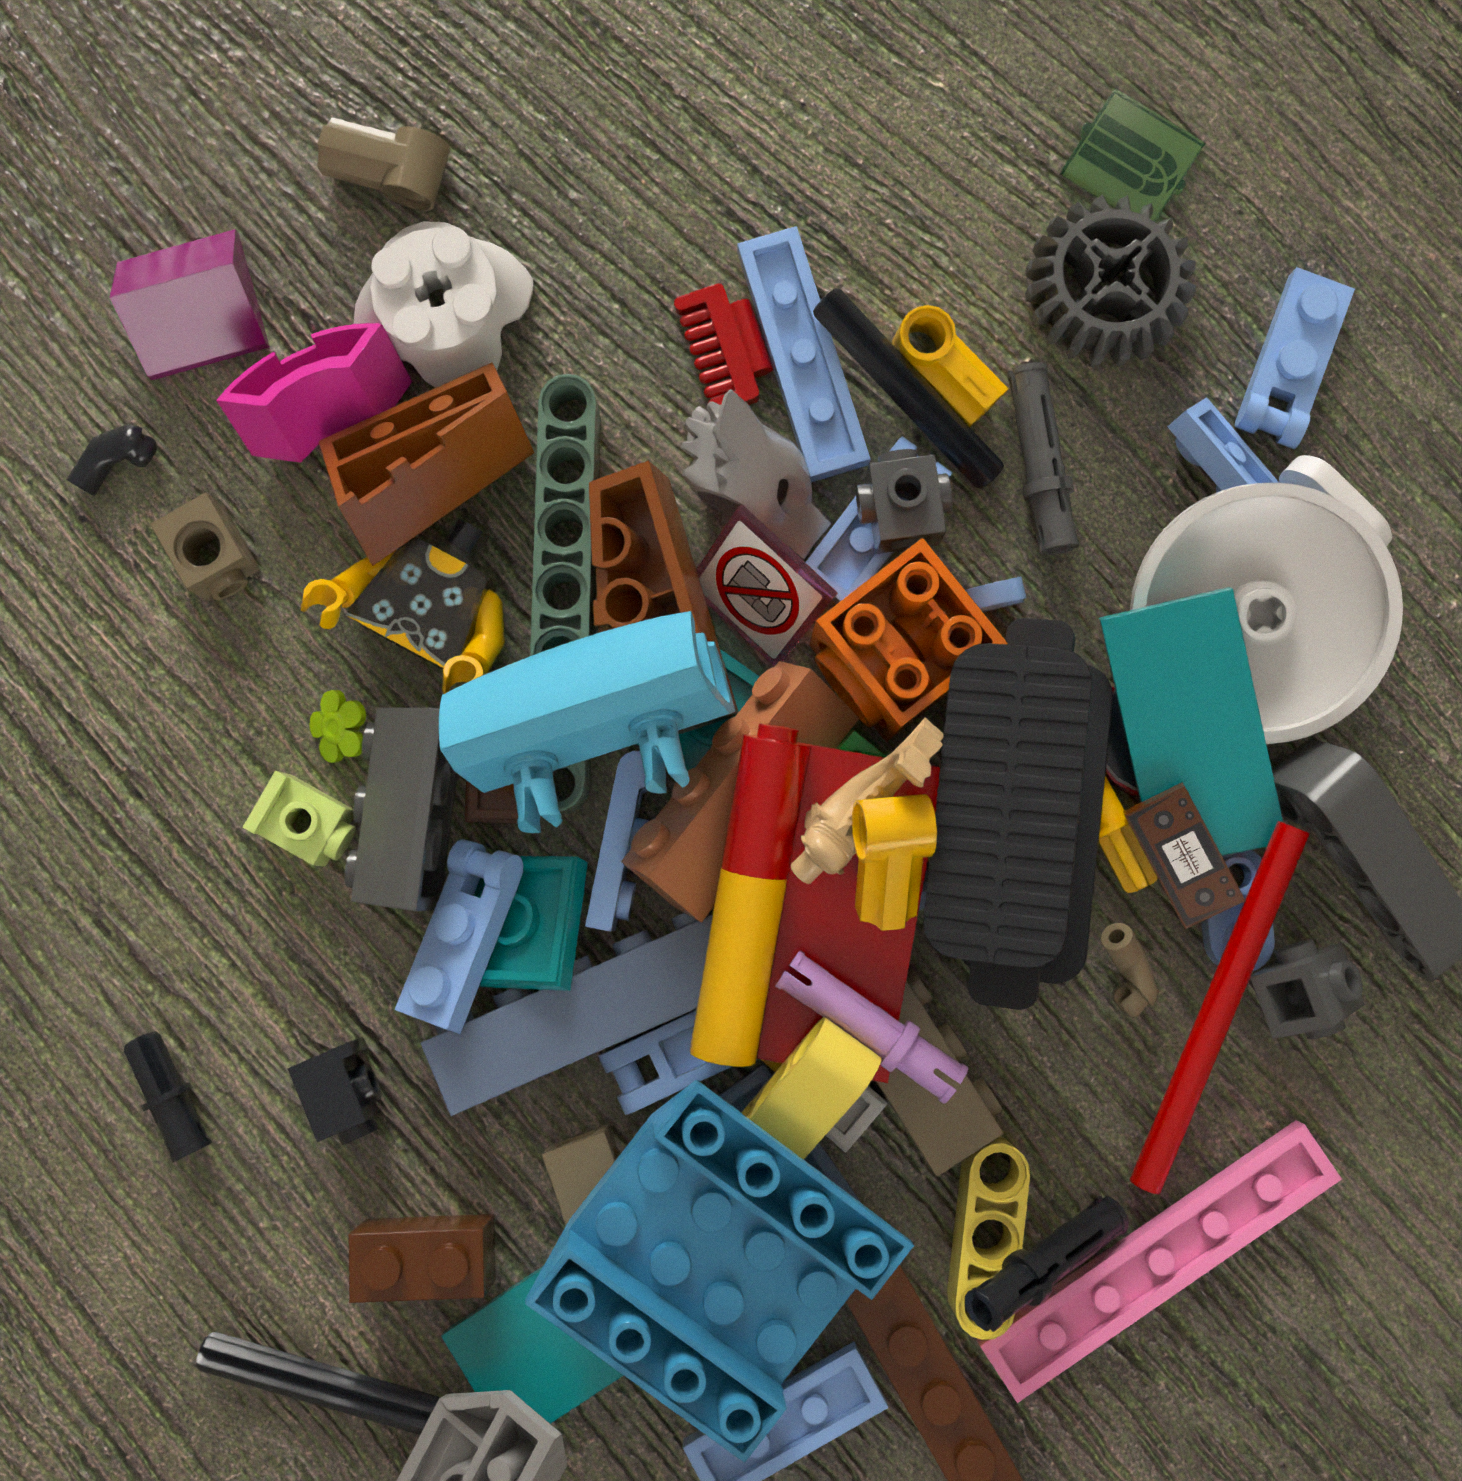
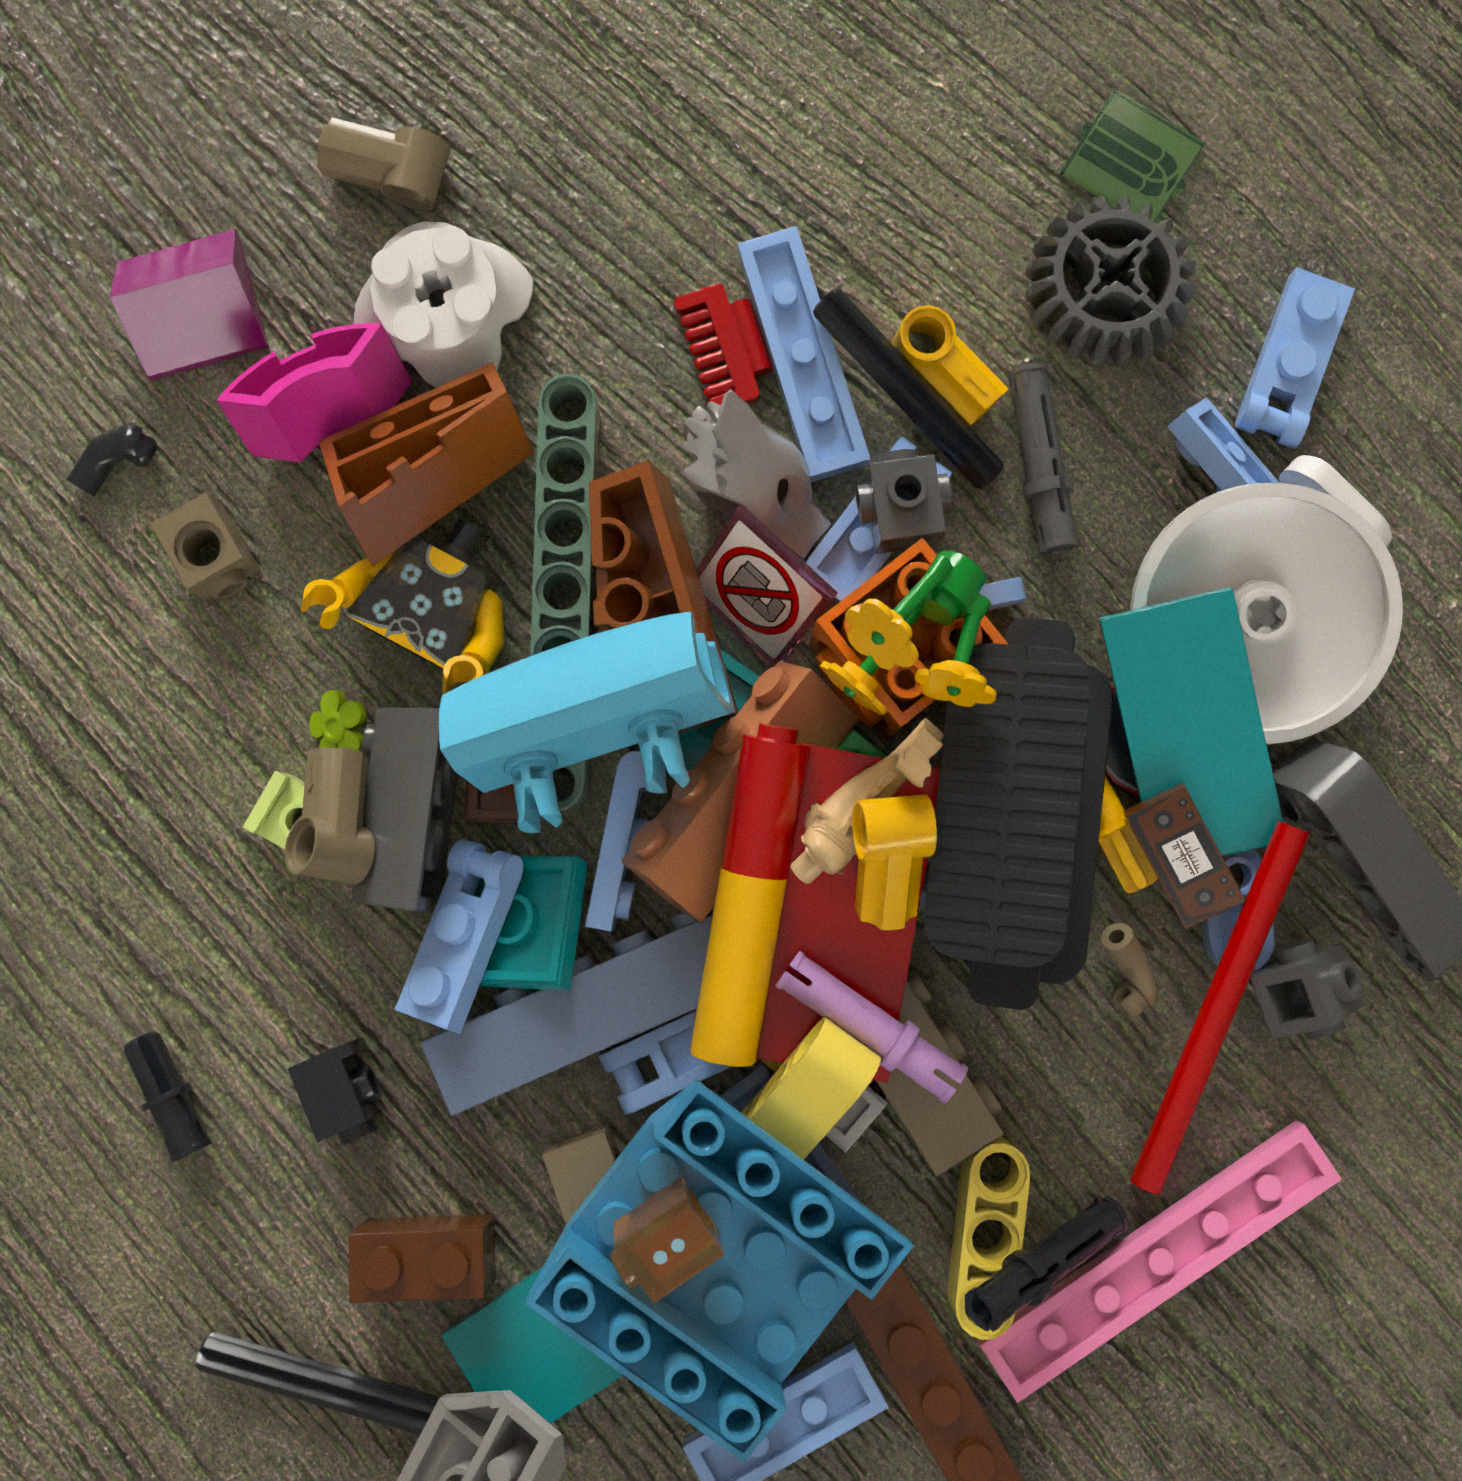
none -> dark tan piece [285,747,375,885]
none -> clear orange brick [610,1176,724,1303]
none -> plant [820,551,997,716]

